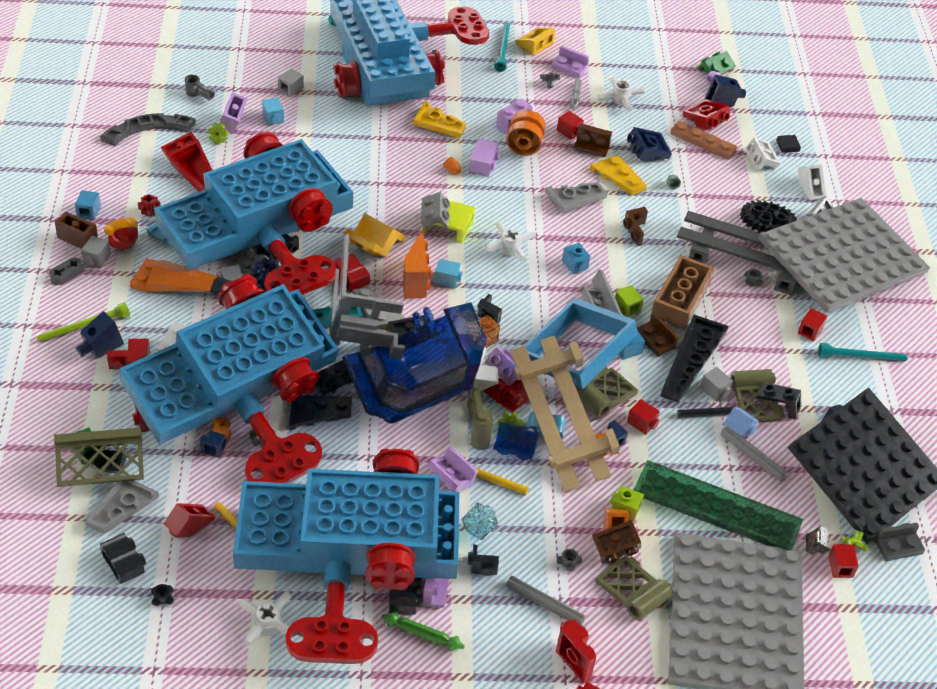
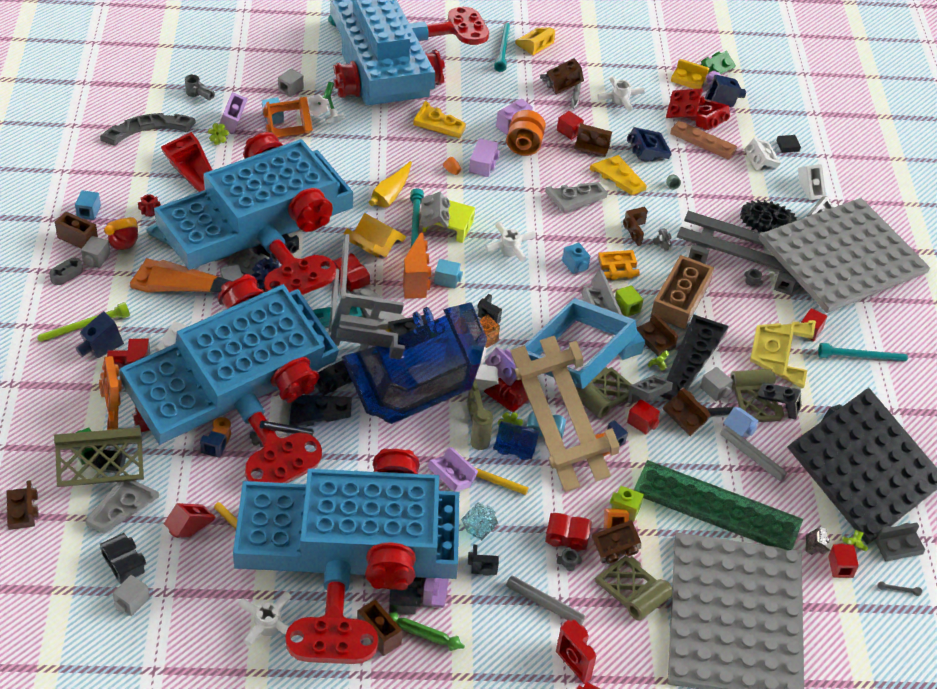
black plate [151,584,174,606] -> none
lavender bracket [551,46,589,79] -> none
none -> reddish brown bracket [6,480,39,530]
none -> orange wing [99,356,122,430]
none -> light grey brick [113,575,150,616]
none -> black bar [259,420,314,436]
none -> orange panel [263,97,313,138]
none -> white plant [308,82,346,124]
none -> reddish brown brick [357,599,402,656]
none -> yellow piece [369,161,412,208]
none -> teal piece [410,188,424,249]
none -> red brick [545,513,592,551]
none -> reddish brown bracket [546,58,584,95]
none -> light orange plate [597,250,640,280]
none -> dark grey bracket [628,375,673,404]
none -> lime plant [647,351,669,371]
none -> dark grey plant [653,228,672,251]
none -> reddish brown bracket [662,388,711,436]
none -> red hinge [666,88,705,118]
none -> yellow bracket [671,59,709,89]
none -> light yellow wing [750,320,816,388]
none -> dark grey hinge [877,581,922,596]

